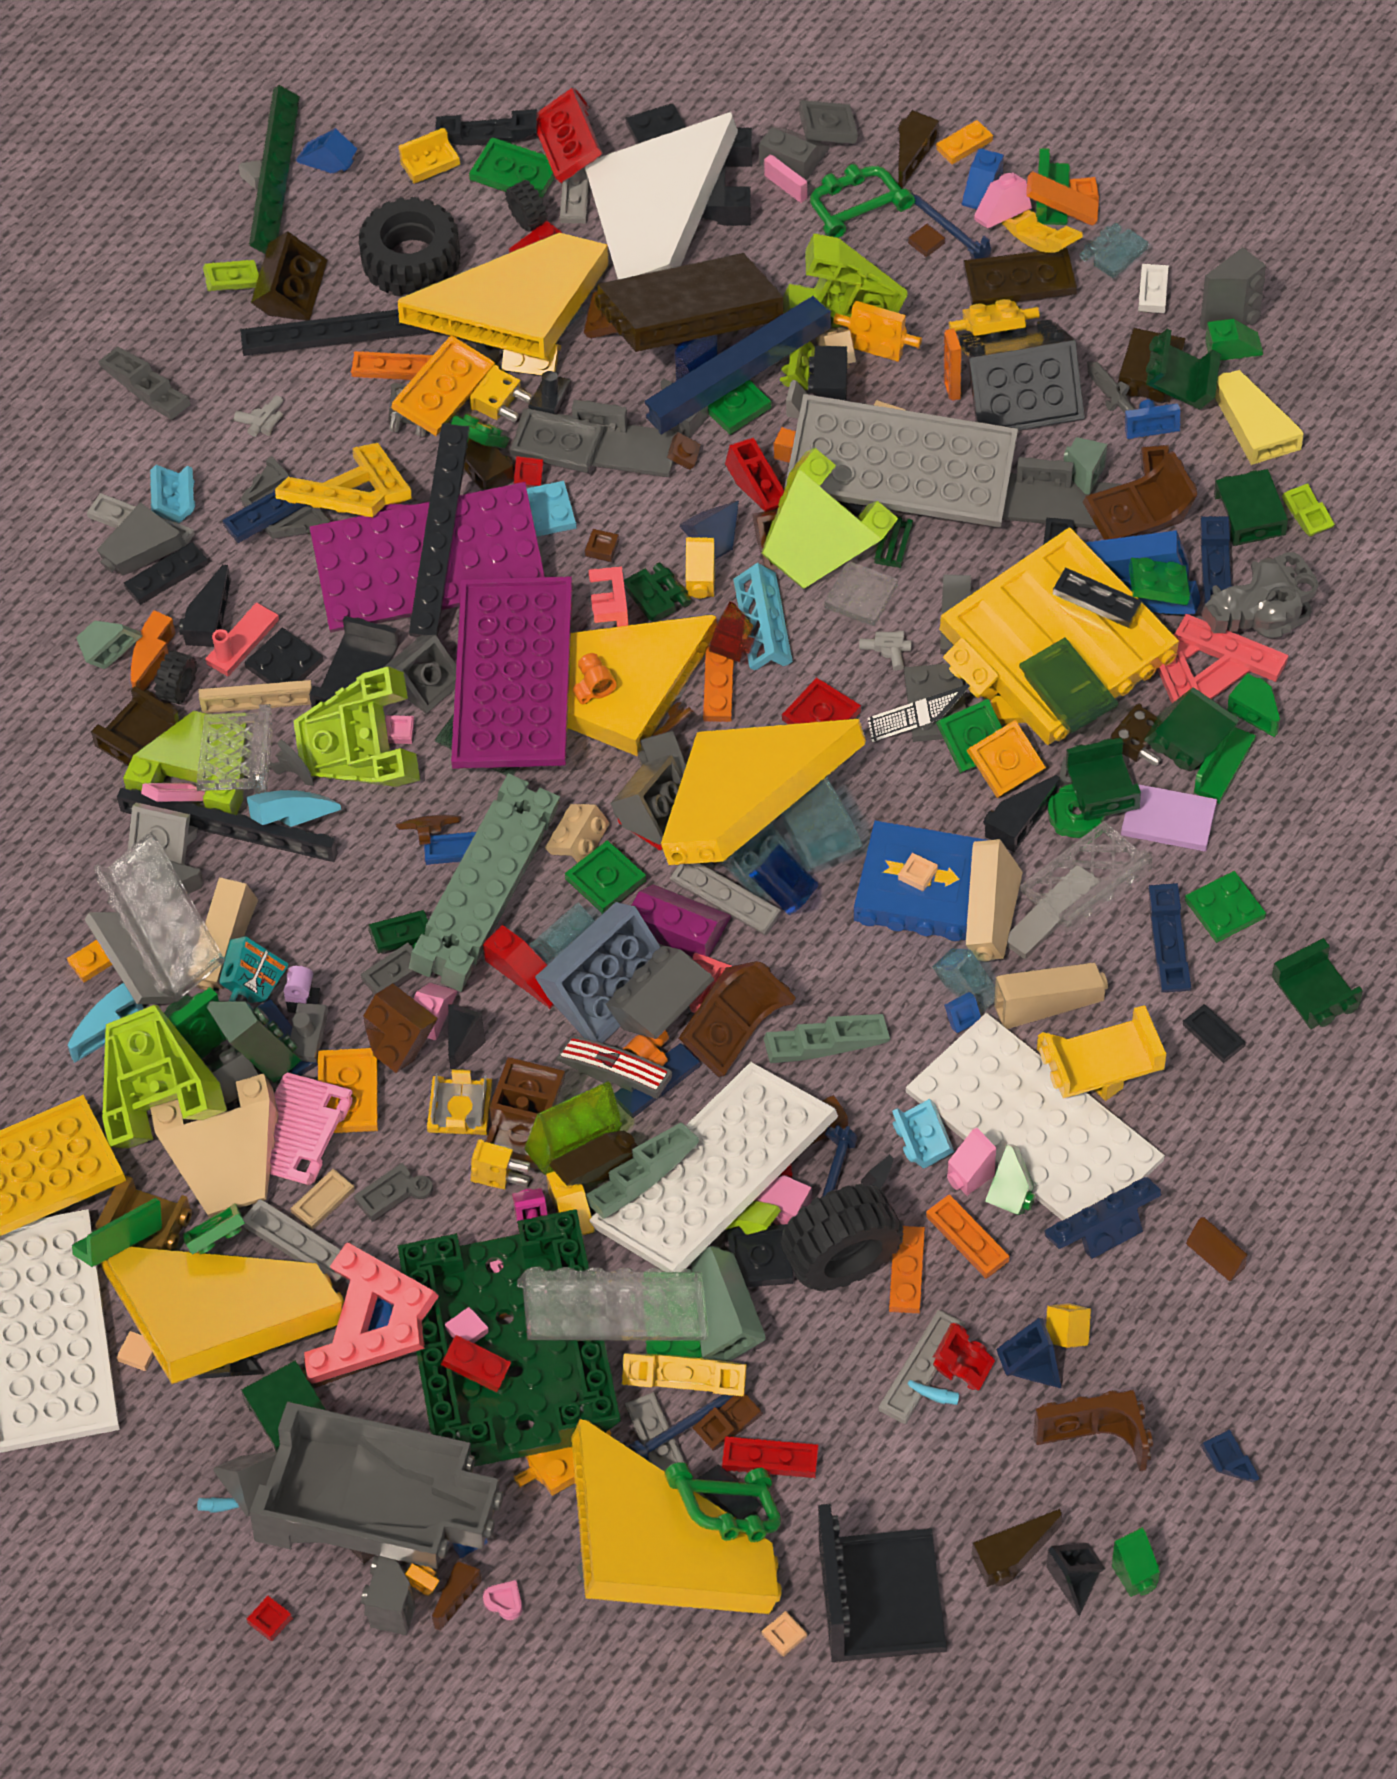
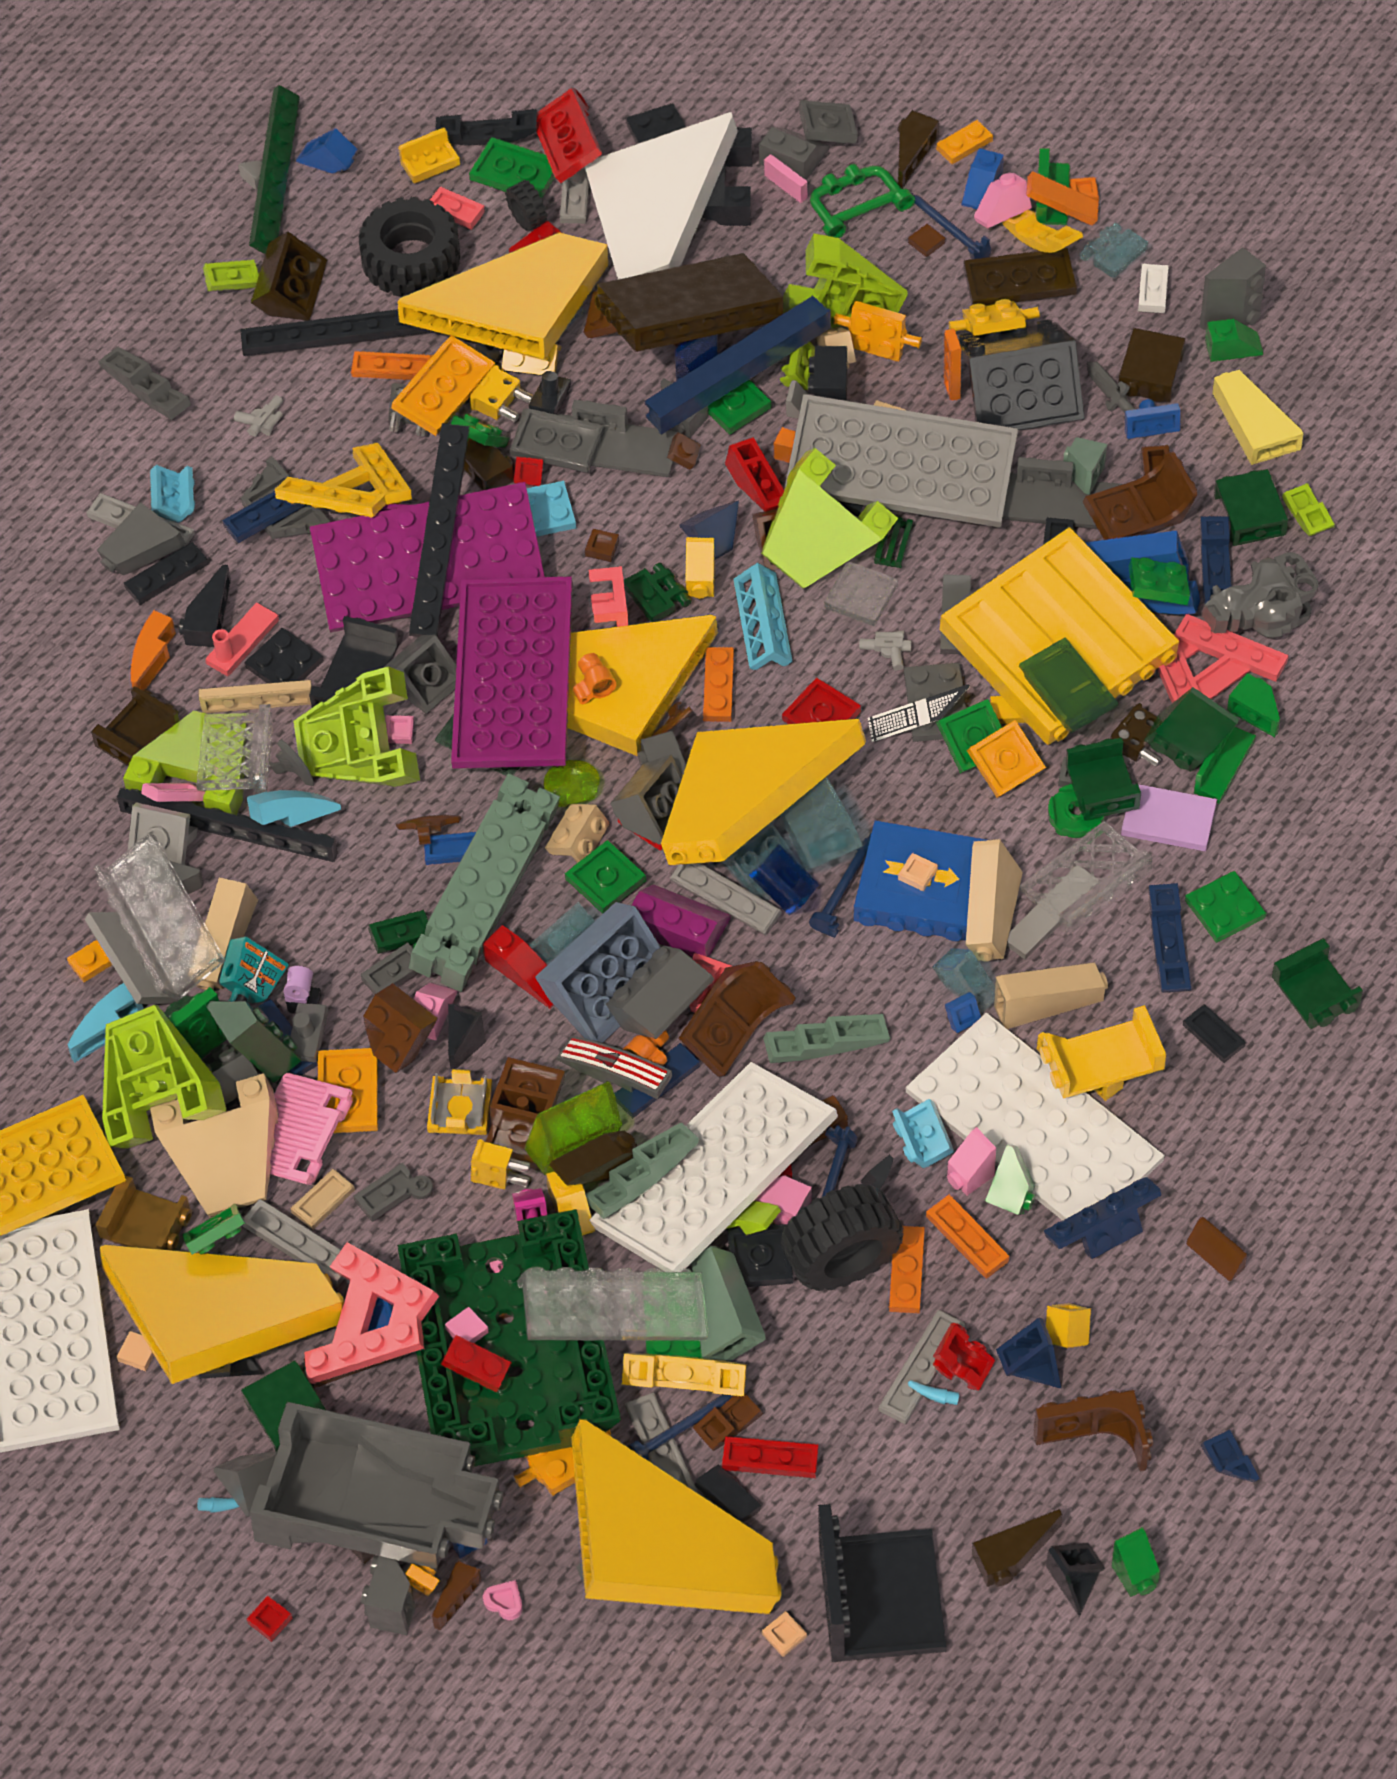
green panel [72,1198,162,1267] -> none
sand green slope [76,620,142,669] -> none
black tyre [154,650,197,704] -> none
green bar [664,1462,781,1542] -> none
clear red slope [708,601,755,662] -> none
yellow bracket [943,638,999,700] -> none
black slope [983,775,1060,853] -> none
black plate [1052,567,1142,628] -> none
dark green panel [1146,328,1221,410] -> none
none -> coral plate [430,187,485,230]
none -> clear neon green dish [543,760,600,807]
none -> dark blue piece [809,833,871,938]

